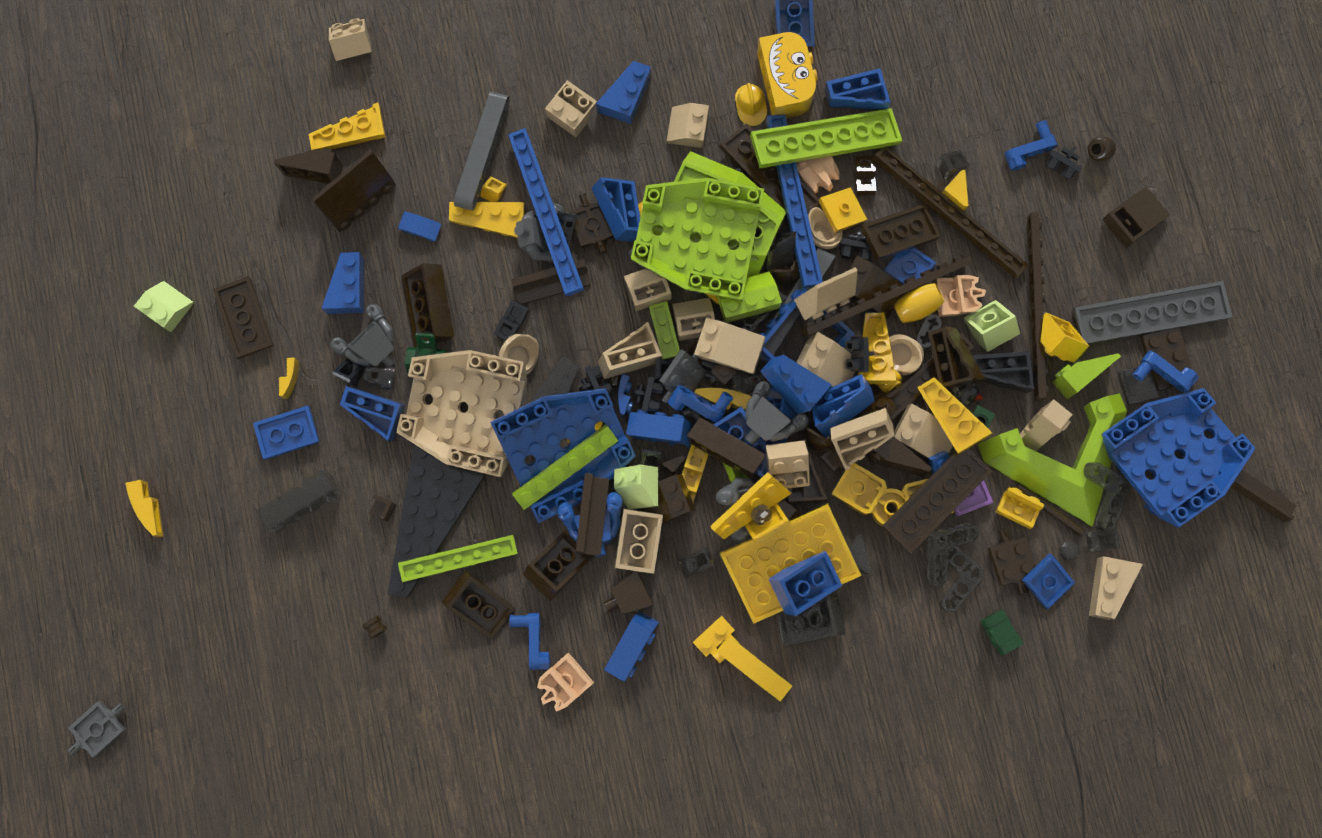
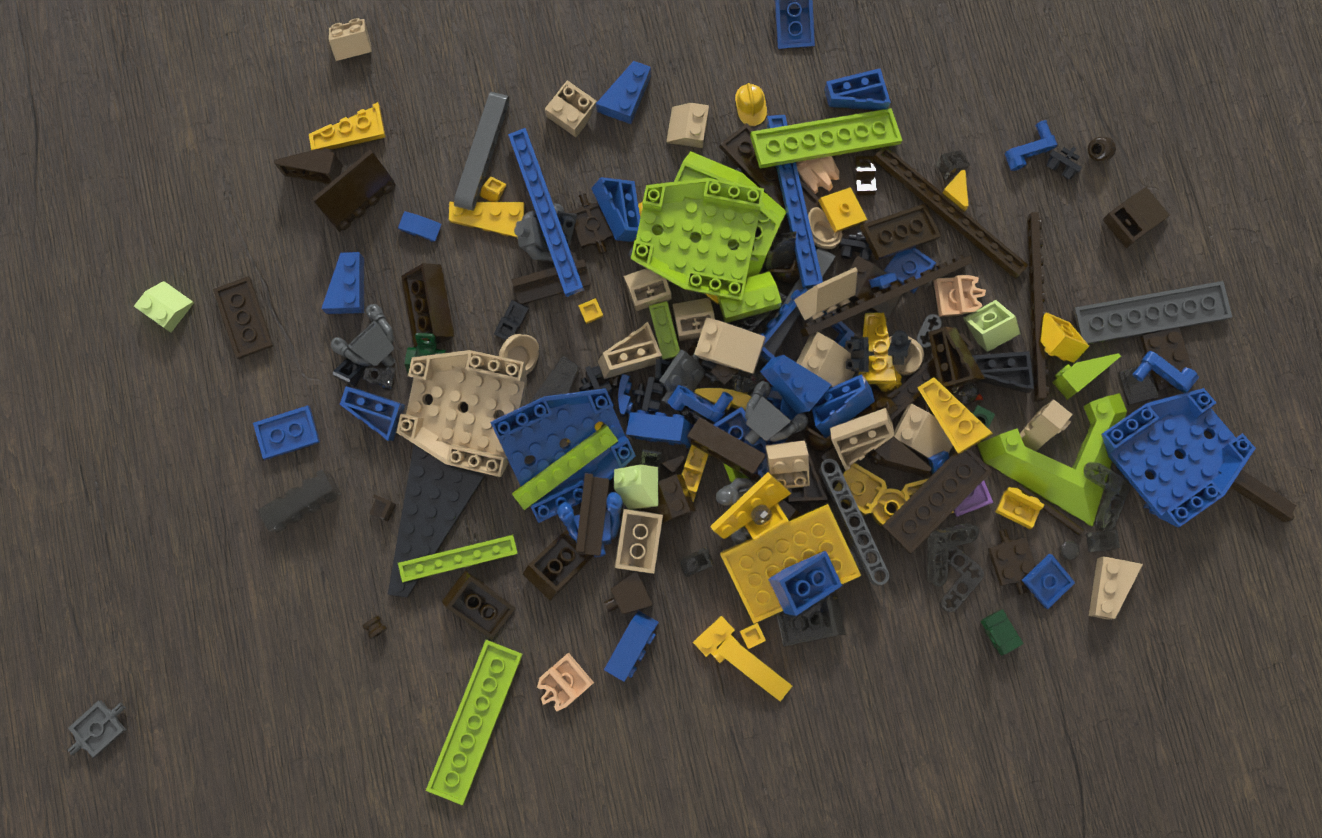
yellow slope [126,480,163,538] -> none
yellow slope [279,358,299,399] -> none
blue beam [509,613,550,670] -> none
yellow brick [757,32,818,118] -> none
yellow piece [894,283,945,323] -> none
none -> lime plate [426,640,523,805]
none -> yellow plate [578,298,604,324]
none -> yellow plate [739,623,766,649]
none -> dark grey beam [819,459,889,586]
none -> blue plate [869,273,897,289]
none -> black hips [888,331,912,365]

